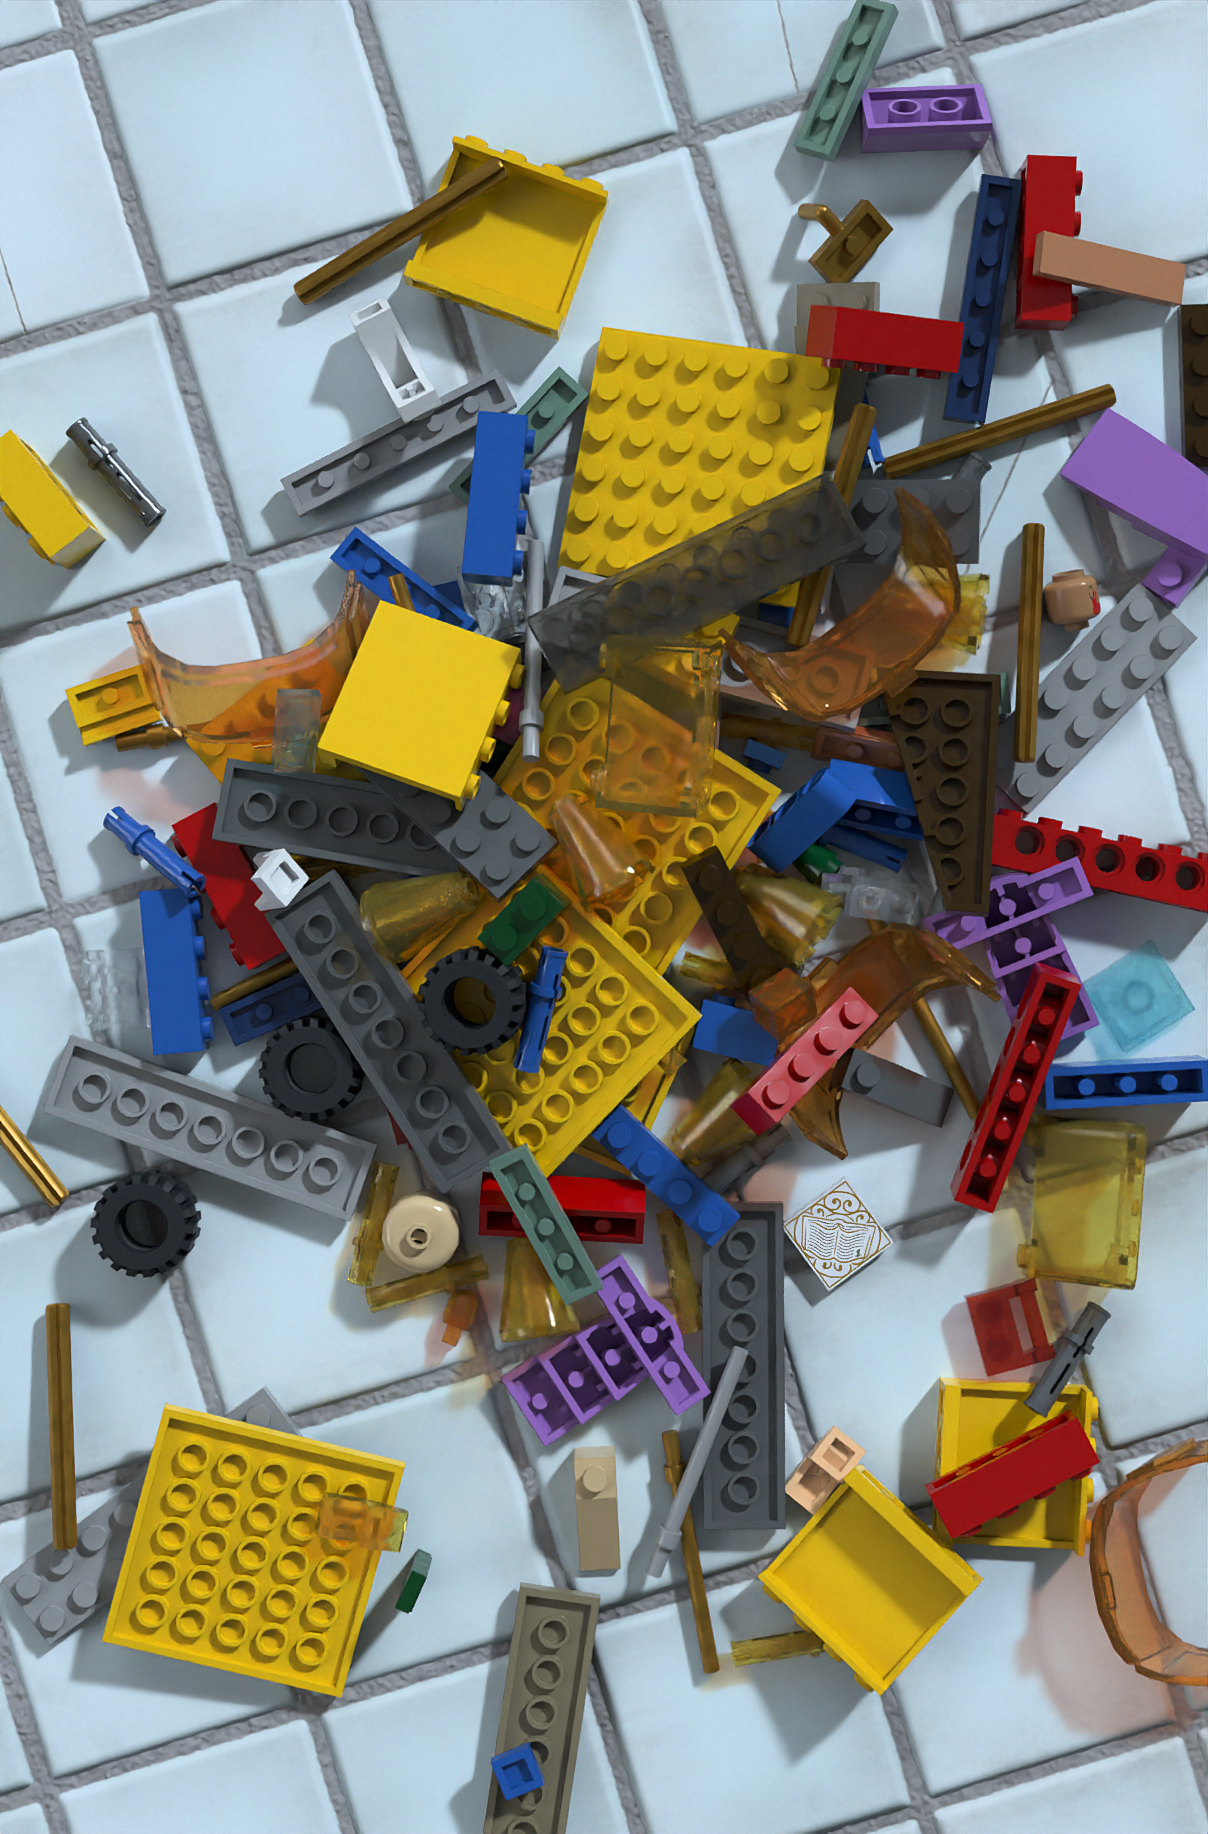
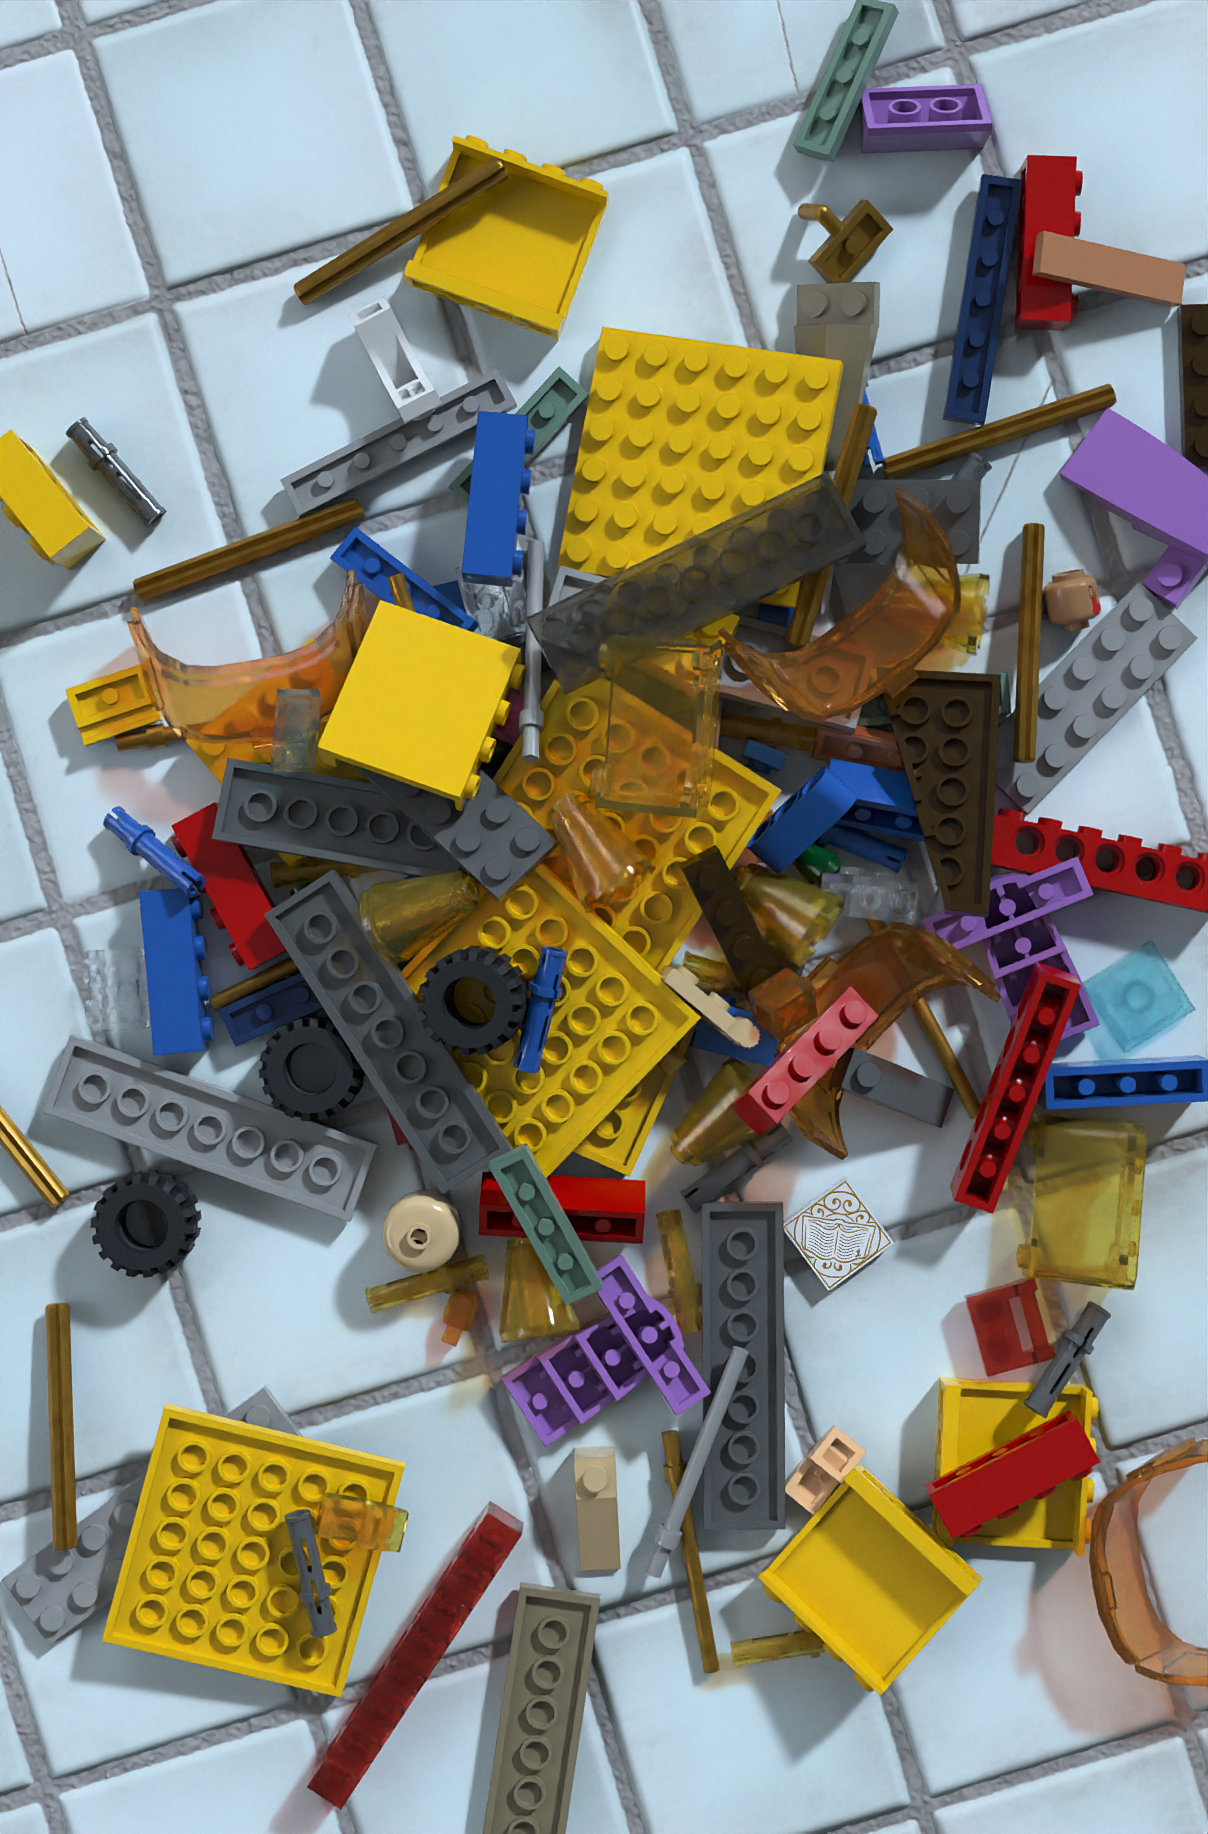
white panel [251,848,309,911] -> none
clear yellow pin [347,1161,400,1287] -> none
dark green tile [395,1549,432,1614] -> none
dark green brick [477,873,572,967] -> none
blue plate [491,1742,545,1801] -> none
blue plate [592,1103,740,1247] -> none
red brick [805,305,964,380] -> none
none -> pearl gold axle [133,498,365,601]
none -> dark grey pin [284,1509,337,1637]
none -> clear red brick [307,1501,524,1810]
none -> tan hinge [659,965,761,1049]

